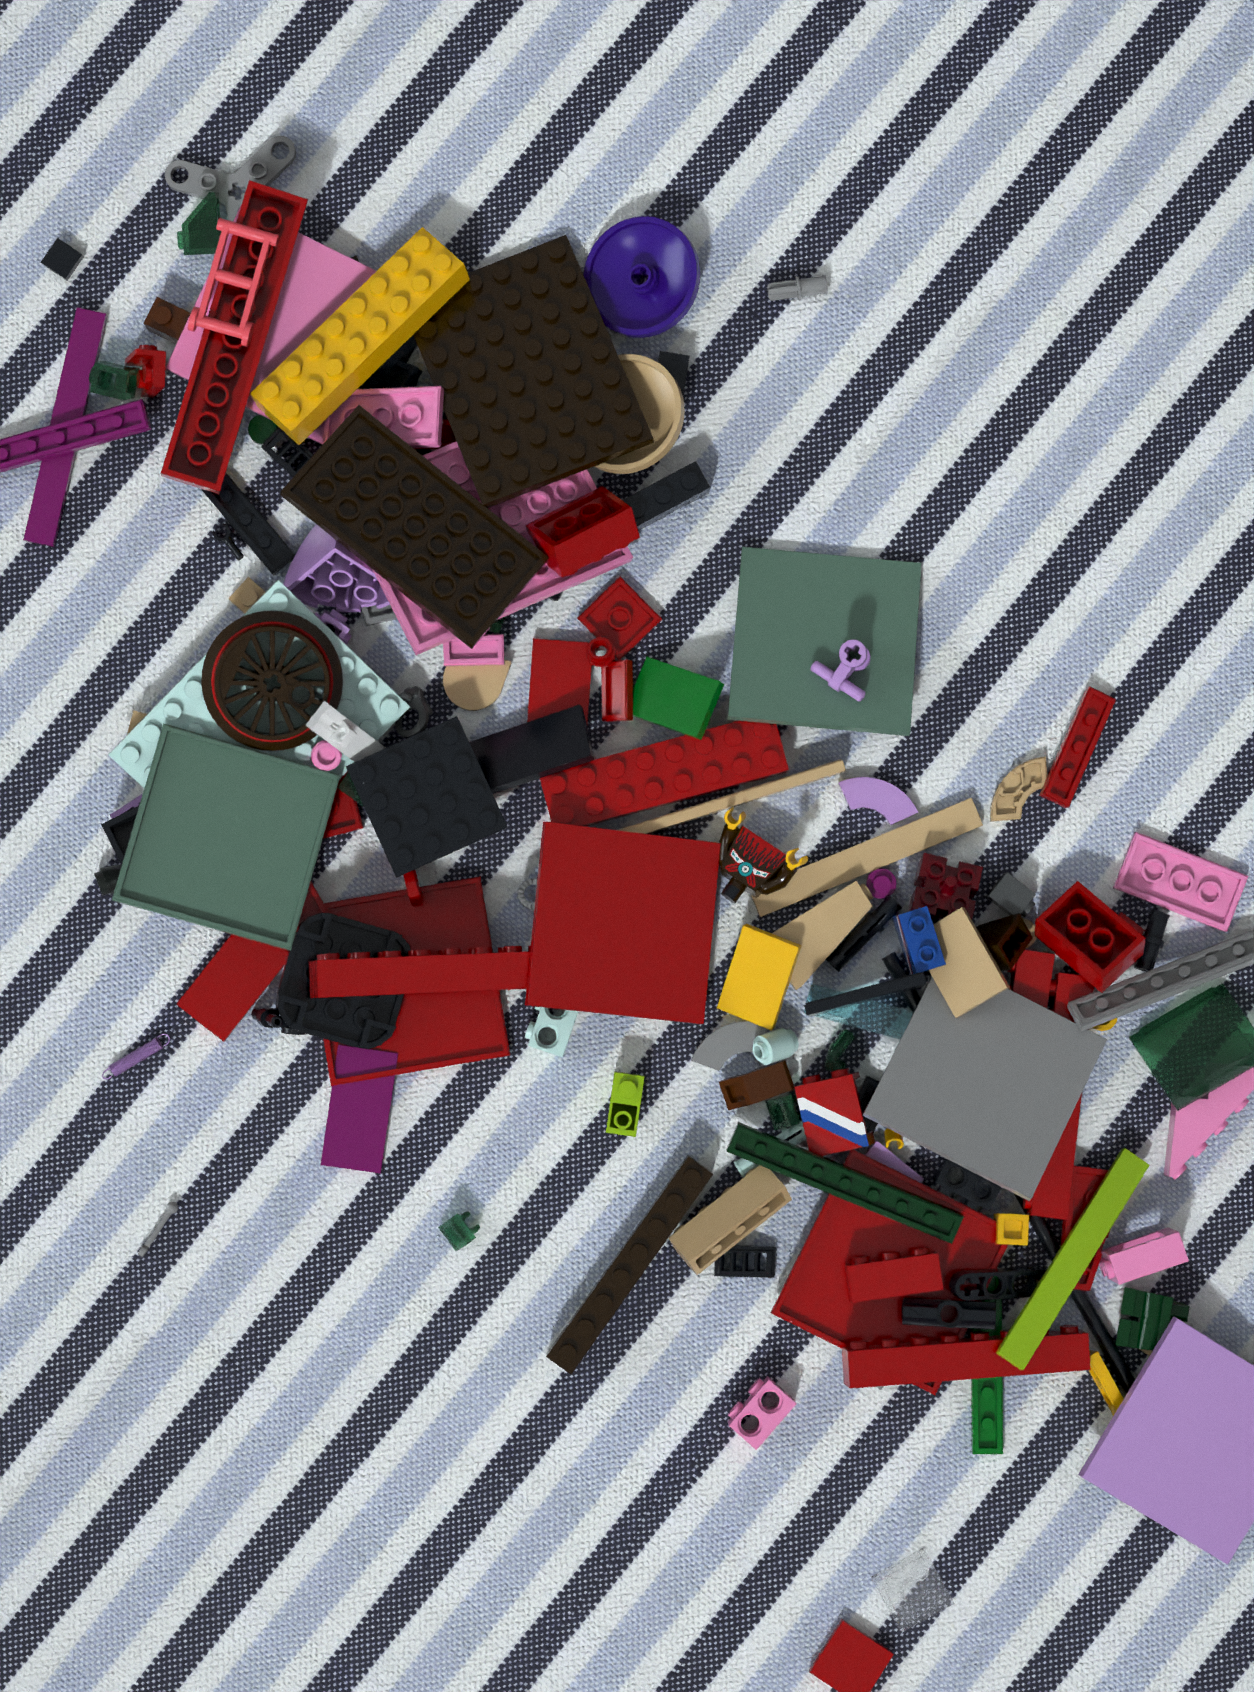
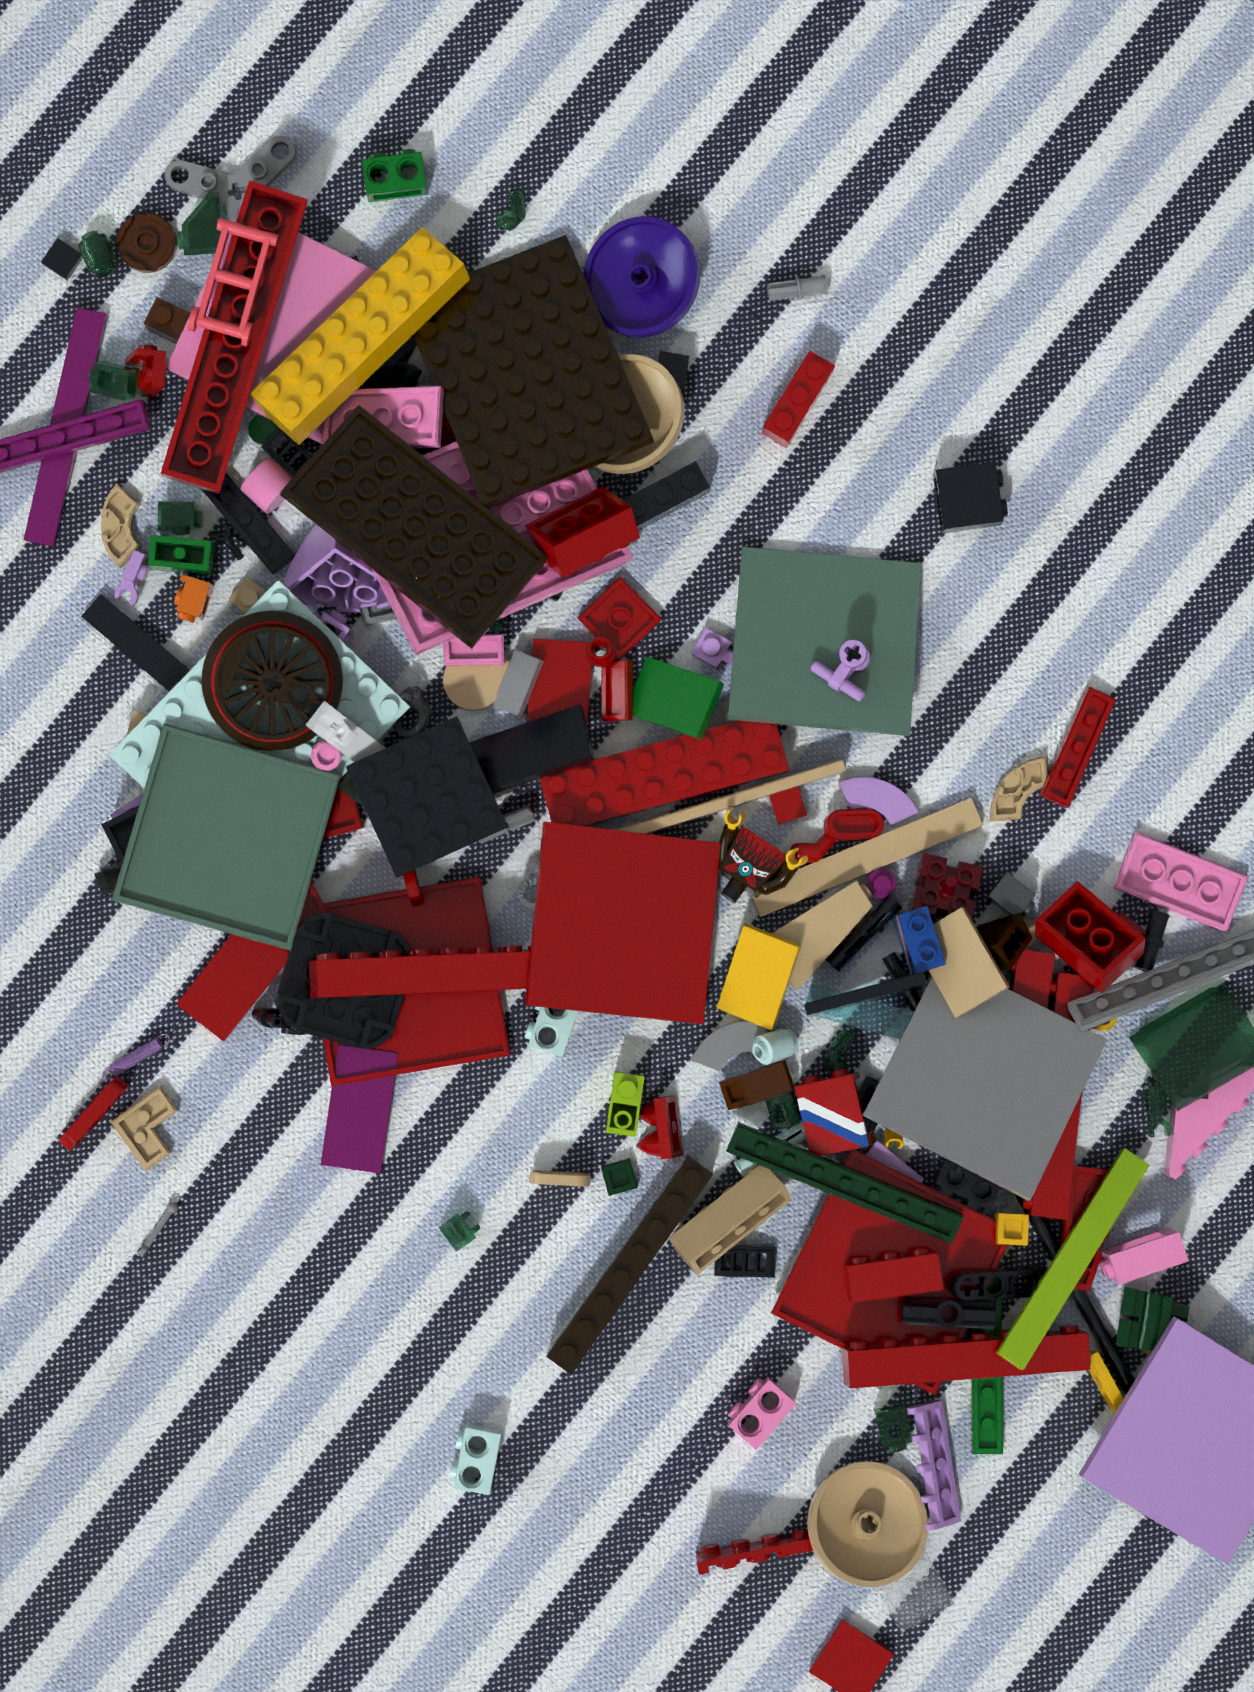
none -> red beam [59,1076,129,1151]
none -> clear green brick [78,231,117,278]
none -> black tile [81,594,190,691]
none -> tan tile [101,483,141,569]
none -> tan tile [111,1086,179,1171]
none -> lavender plate [114,550,150,606]
none -> reddish brown tile [117,212,177,273]
none -> green brick [148,535,216,576]
none -> clear green brick [157,501,203,536]
none -> orange brick [174,574,214,623]
none -> bright pink piece [240,457,293,514]
none -> green brick [362,149,428,202]
none -> light aqua brick [449,1424,502,1495]
none -> light grey axle [479,805,535,844]
none -> light grey tile [493,650,544,717]
none -> clear green arm [496,189,526,231]
none -> tan tile [529,1170,590,1186]
none -> dark green tile [601,1158,638,1196]
none -> red tile [636,1095,683,1159]
none -> lavender plate [691,628,733,669]
none -> red wing [695,1529,813,1575]
none -> red brick [761,350,835,449]
none -> red tile [769,787,807,825]
none -> red arm [790,833,836,863]
none -> tan dish [807,1462,928,1587]
none -> red tile [824,808,884,841]
none -> clear green brick [873,1403,912,1453]
none -> lavender hinge [907,1400,961,1531]
none -> black brick [933,462,1008,534]
none -> clear green plate [1143,1084,1172,1137]

